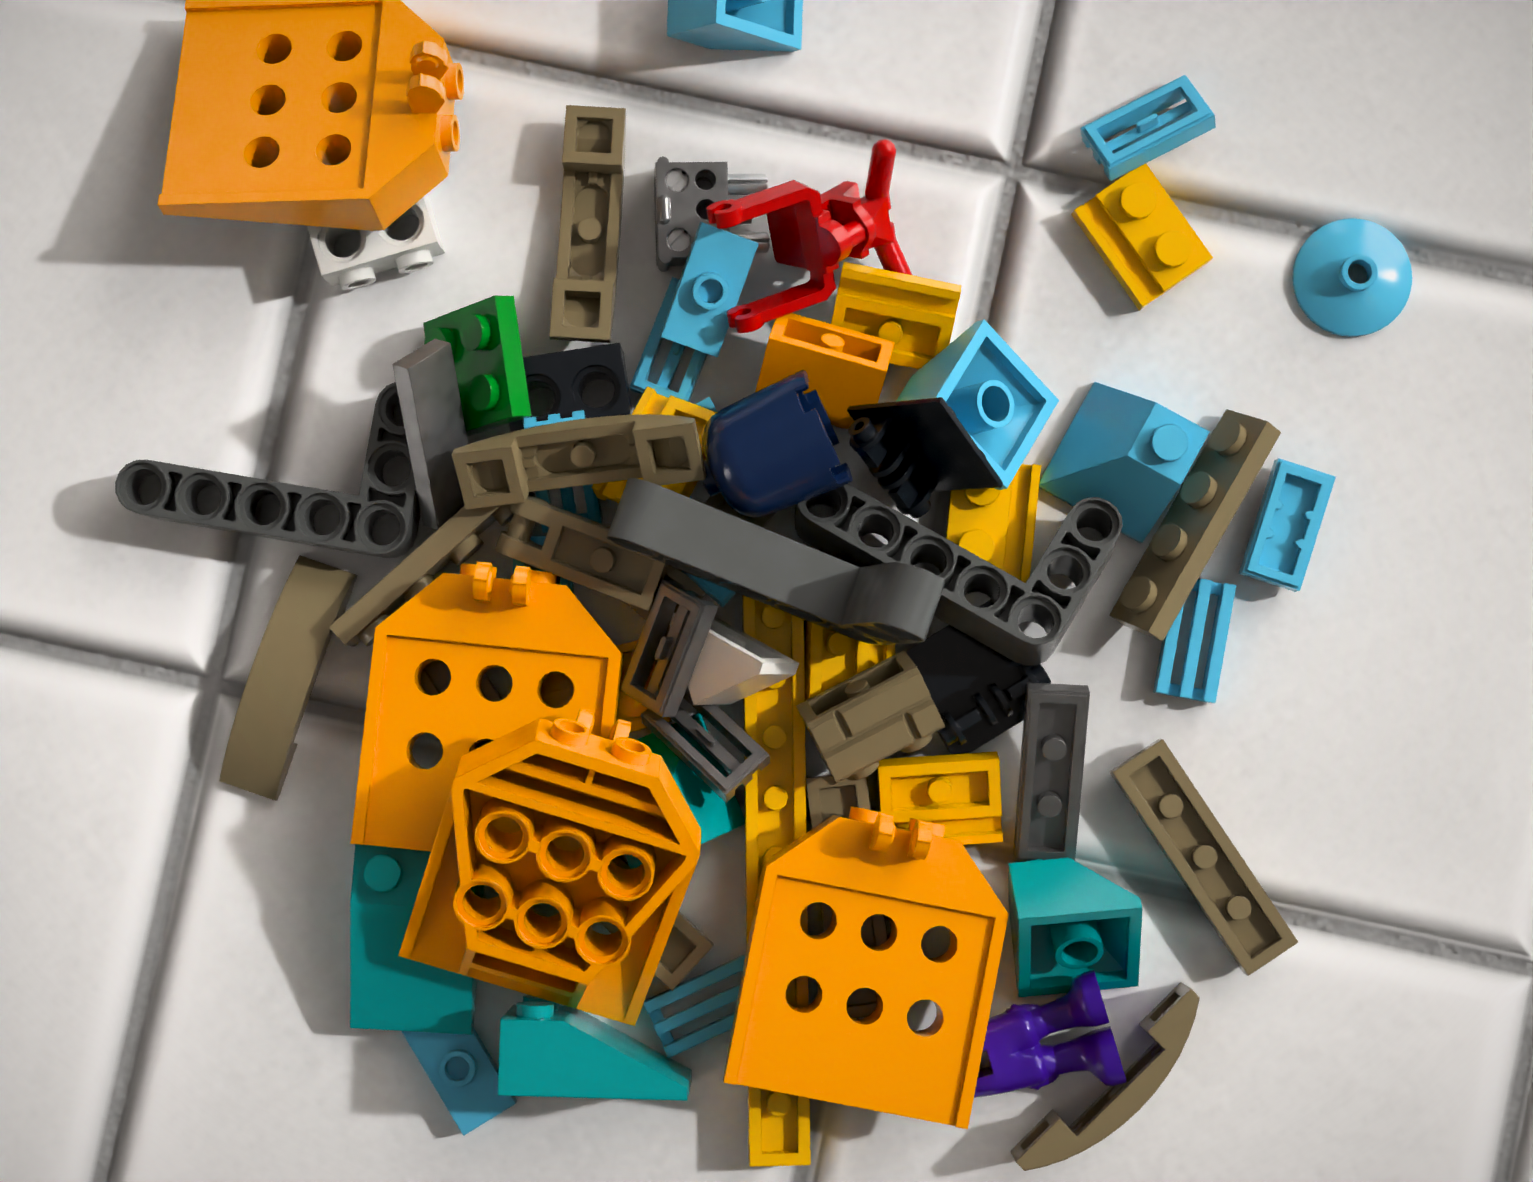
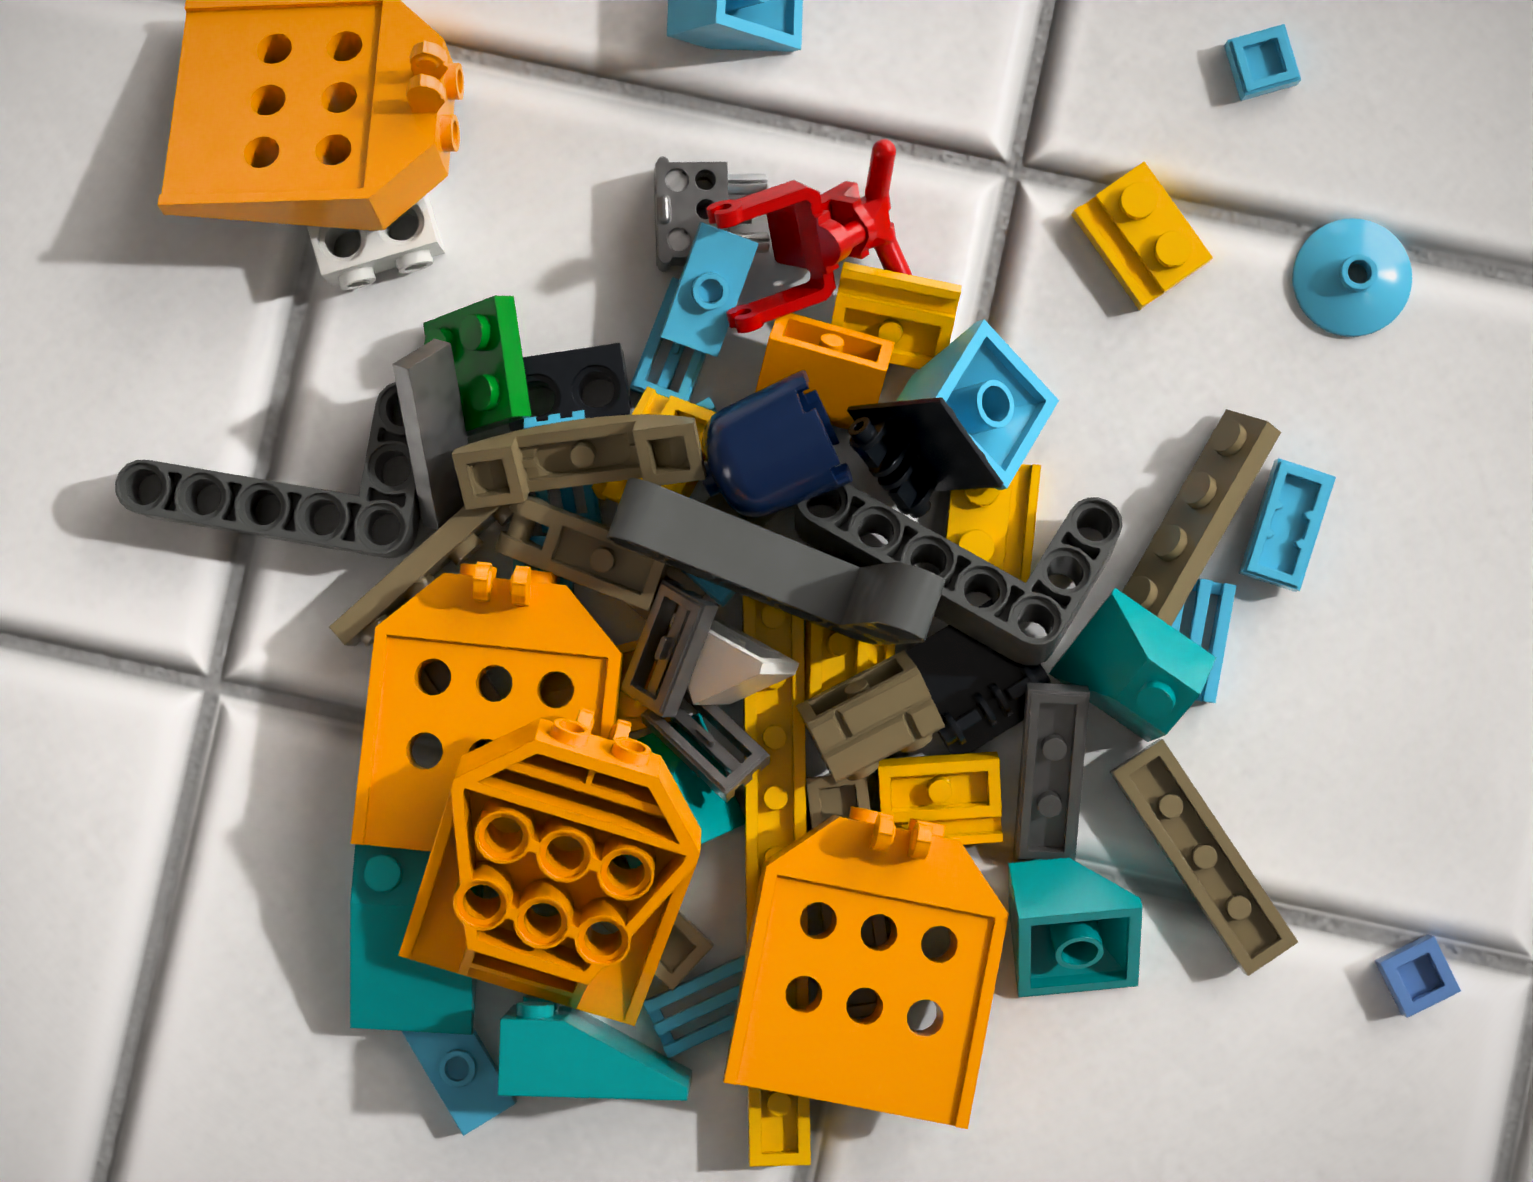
dark tan slope [219,555,358,801] -> none
dark tan slope [549,105,626,343] -> none
dark purple piece [974,970,1127,1098] -> none
dark tan slope [1010,982,1200,1171] -> none
medium azure slope [1039,382,1210,544] -> none
medium azure tile [1080,75,1216,181] -> none
none -> teal slope [1049,588,1216,742]
none -> medium azure tile [1224,24,1301,101]
none -> medium blue tile [1374,934,1461,1018]

